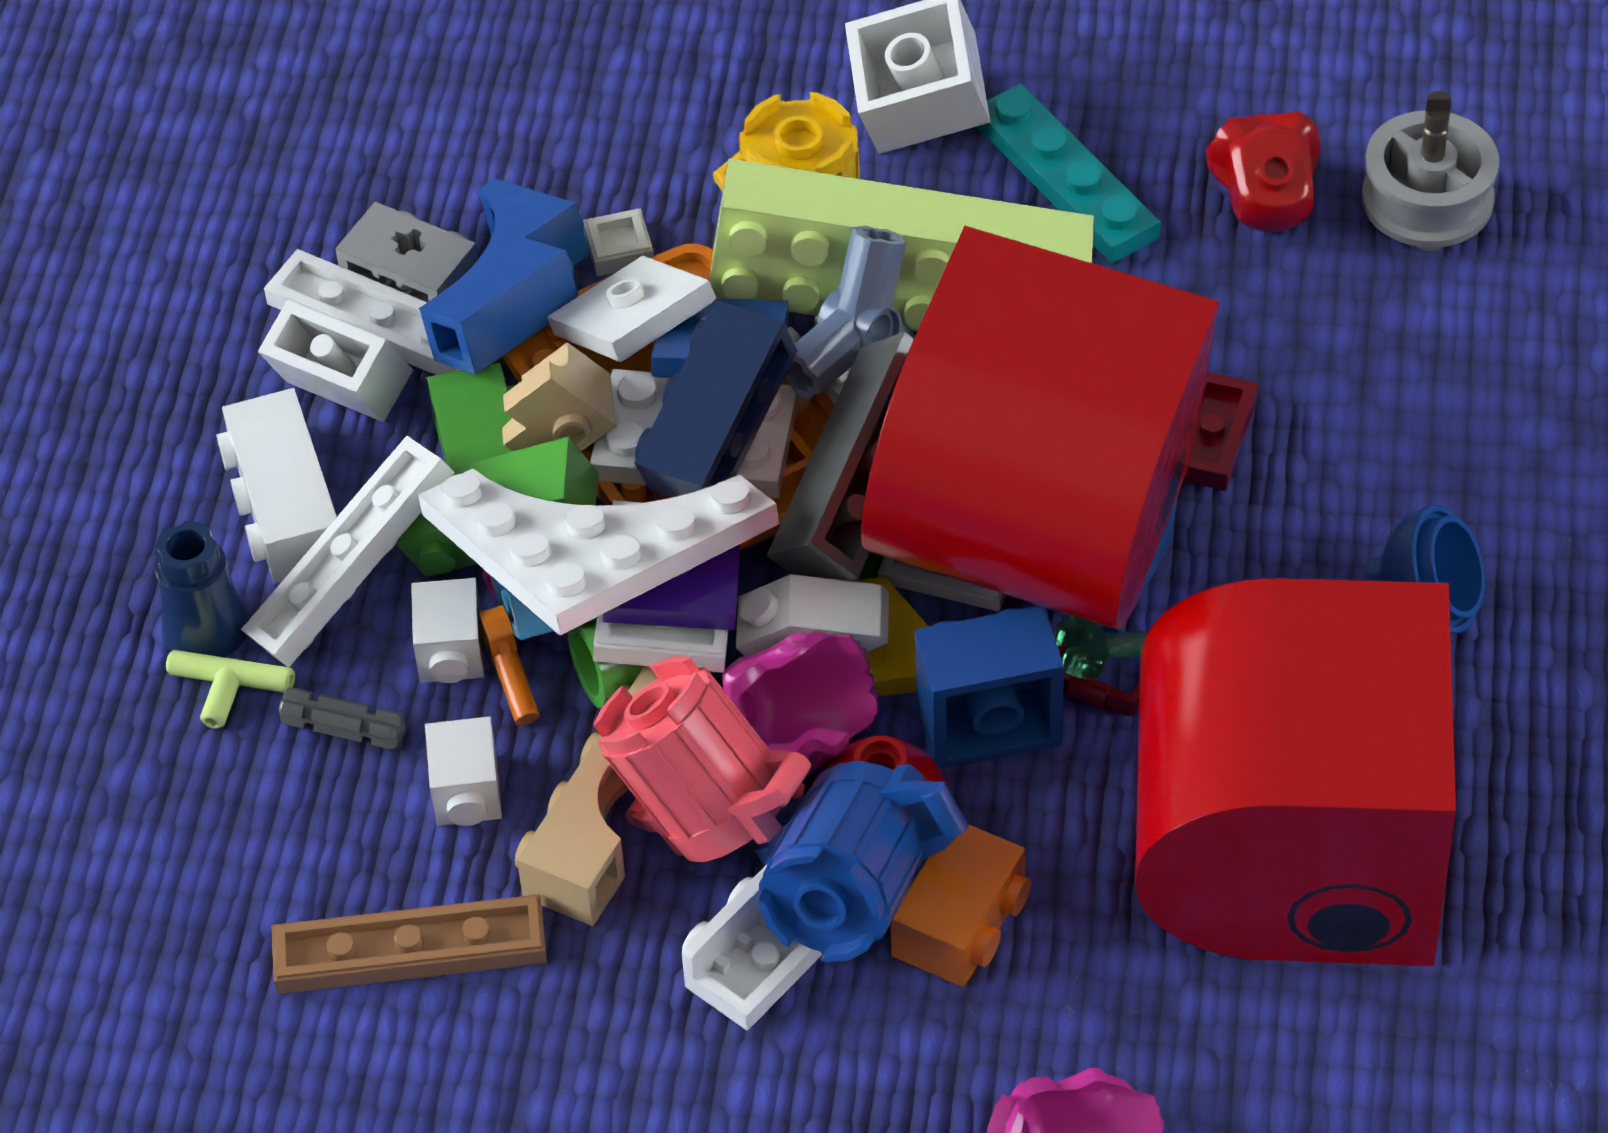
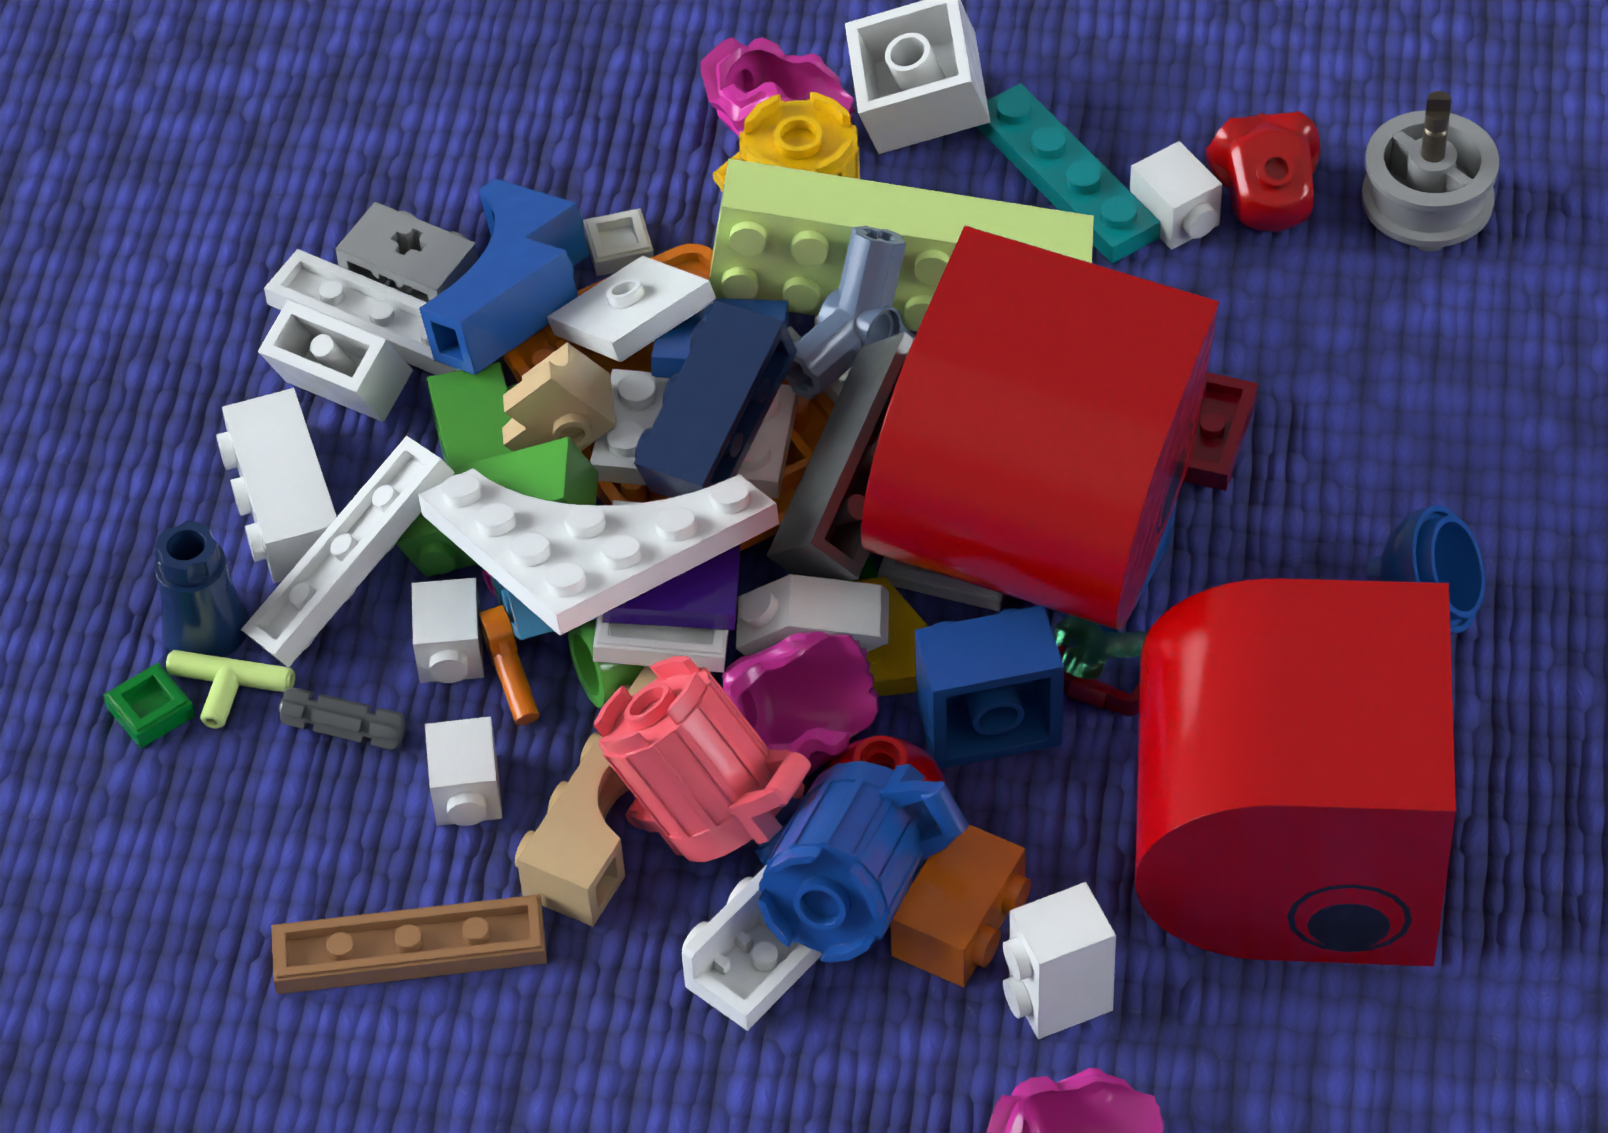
none -> green tile [103,663,195,749]
none -> dark pink hair [700,37,855,136]
none -> white brick [1003,882,1116,1039]
none -> white brick [1130,141,1222,250]

